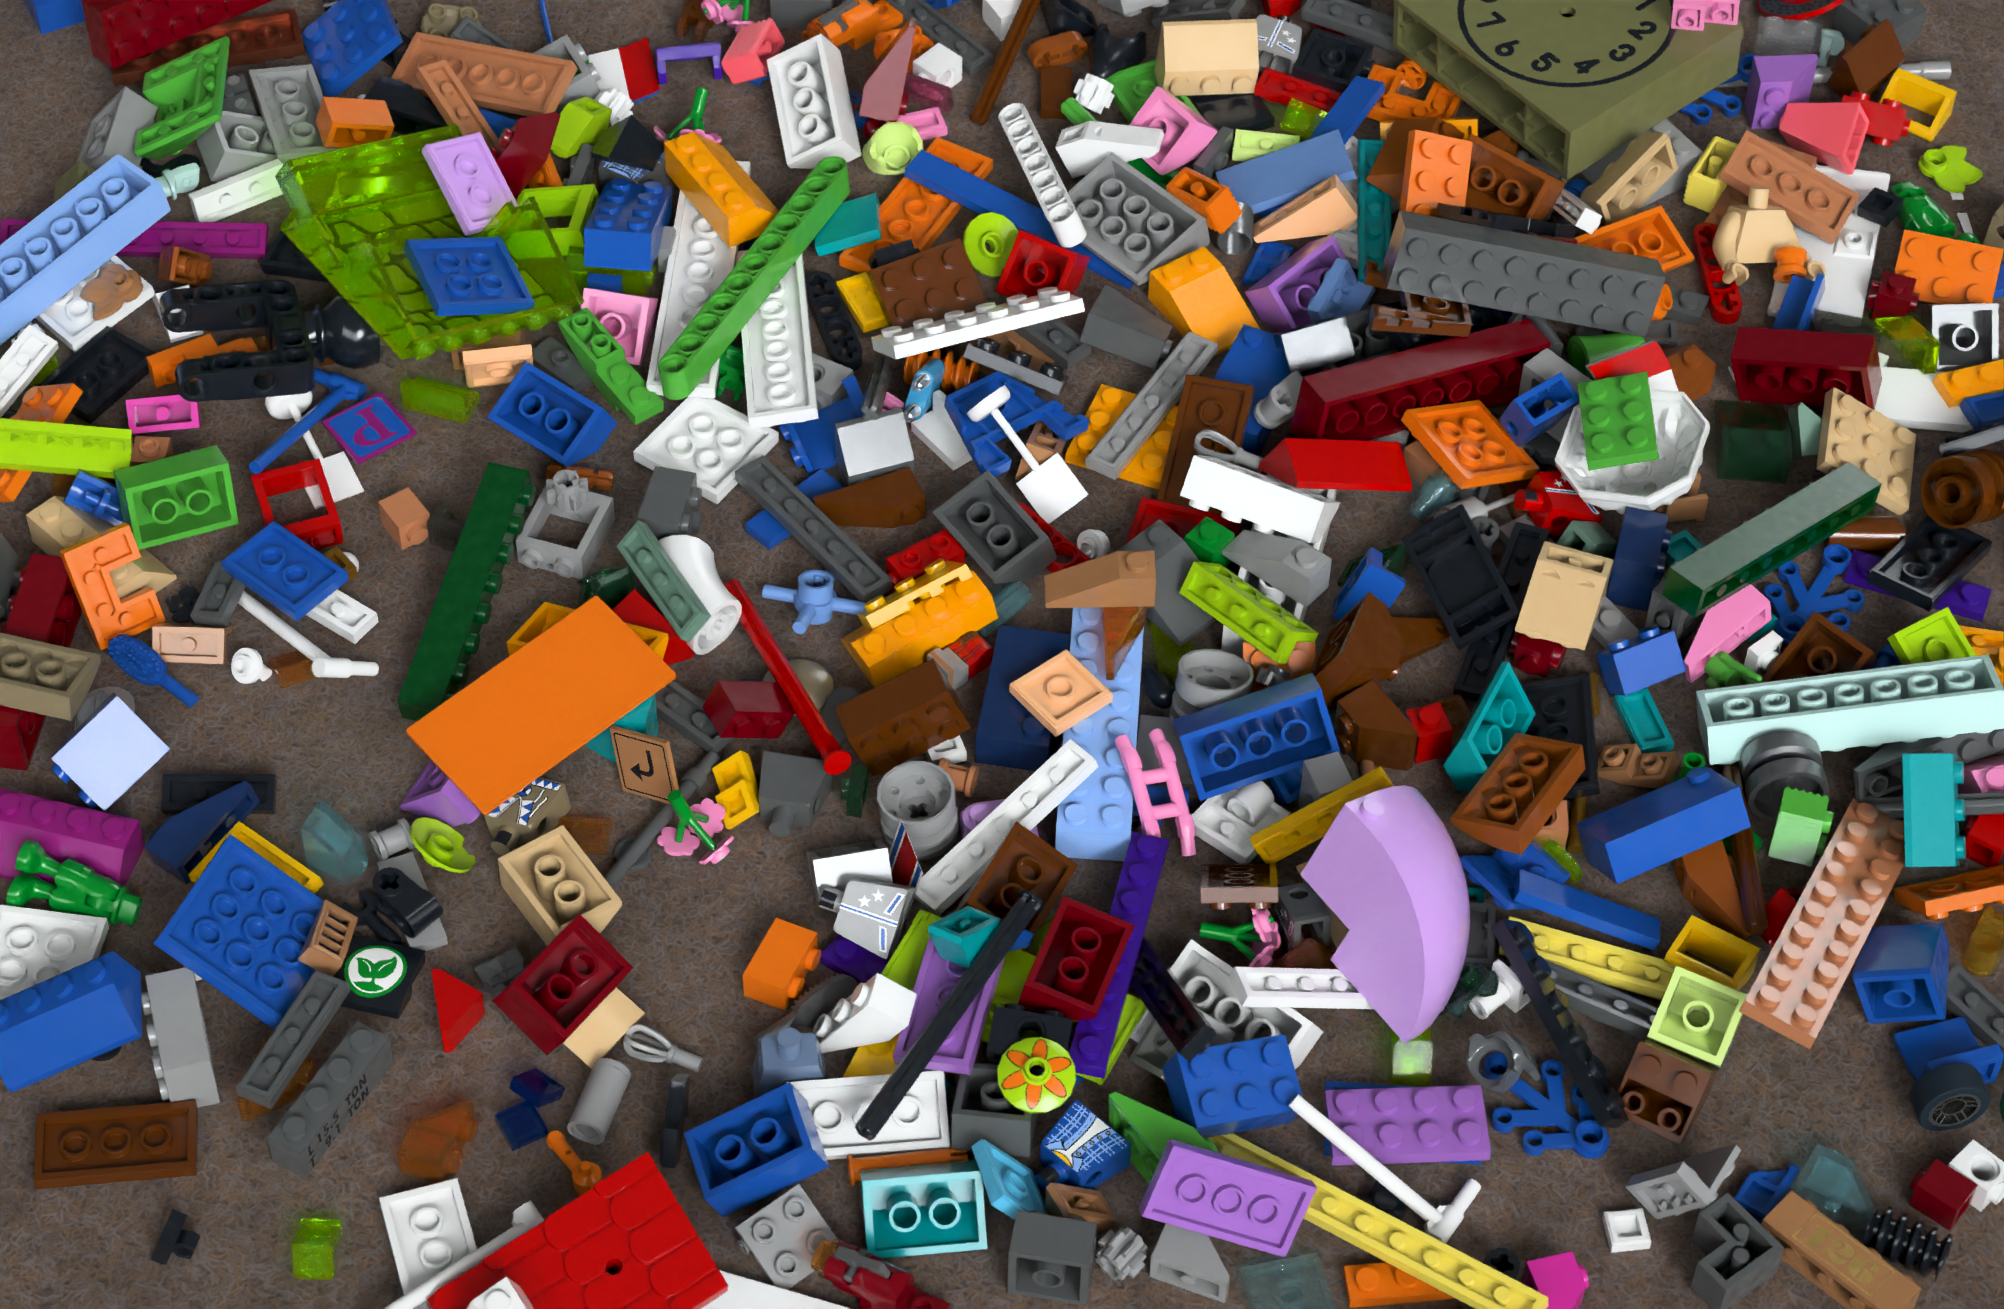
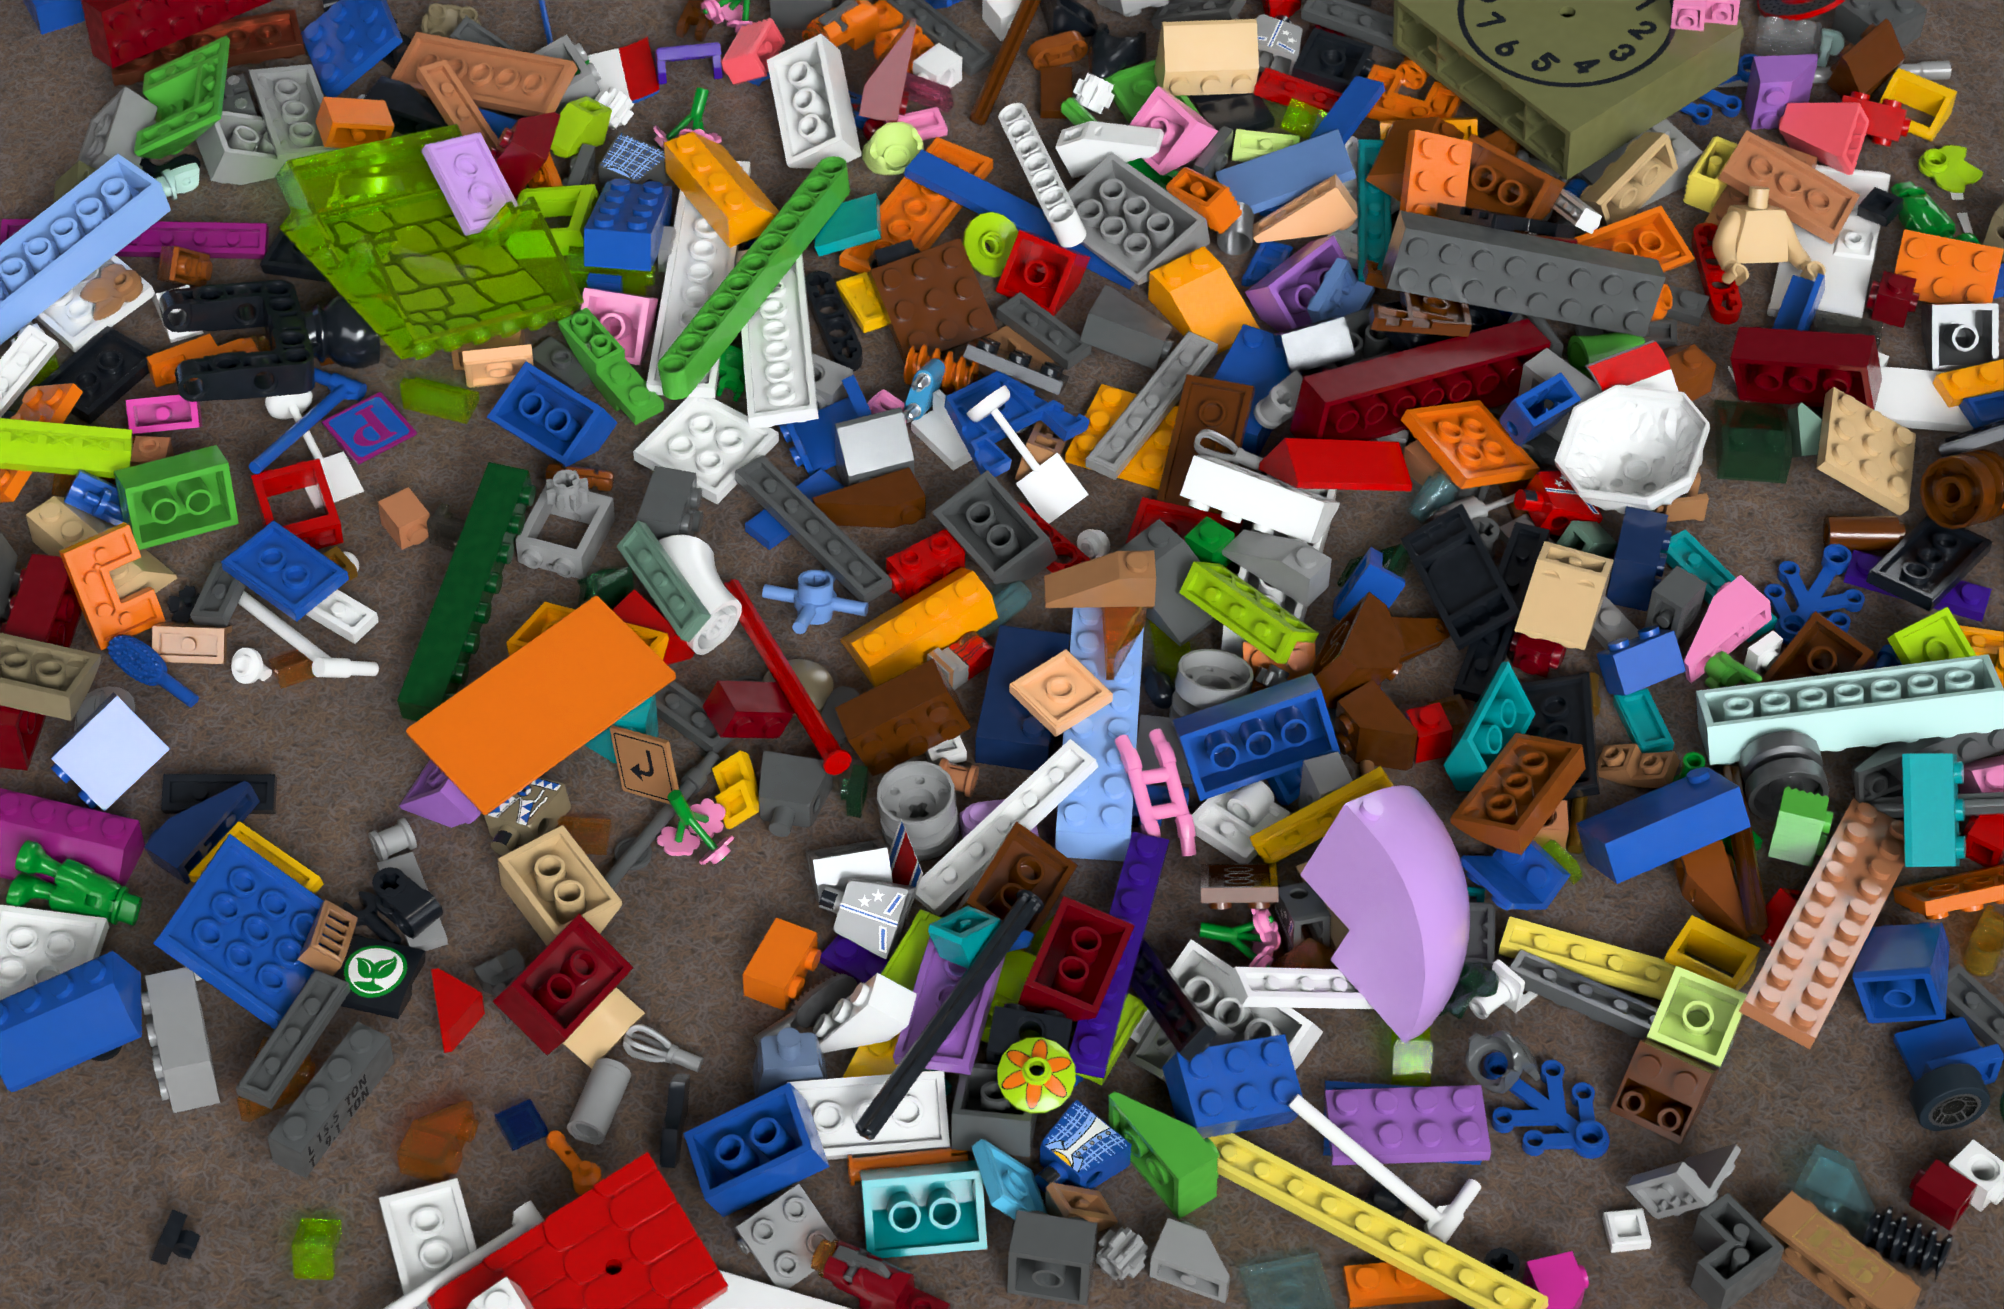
reddish brown plate [34,1100,198,1189] -> none
white plate [188,158,290,222] -> none
clear light blue slope [301,801,368,887] -> none
blue plate [404,237,535,317] -> none
lime dish [409,817,475,873] -> none
clear blue tile [509,1068,565,1108] -> none
black slope [591,115,664,172] -> none
yellow wing [857,559,973,629] -> none
dark grey axle [860,356,894,422] -> none
white plate [871,287,1085,359] -> none
medium lavender plate [1138,1139,1317,1257] -> none
black plate [1491,919,1629,1128] -> none
blue tile [1514,869,1661,951] -> none
bright green plate [1578,371,1659,471] -> none
brick [1662,462,1882,618] -> none
blue tile [1733,1165,1800,1223] -> none
orange wheel [1773,246,1807,284] -> none
clear neon green panel [1874,316,1941,374] -> none

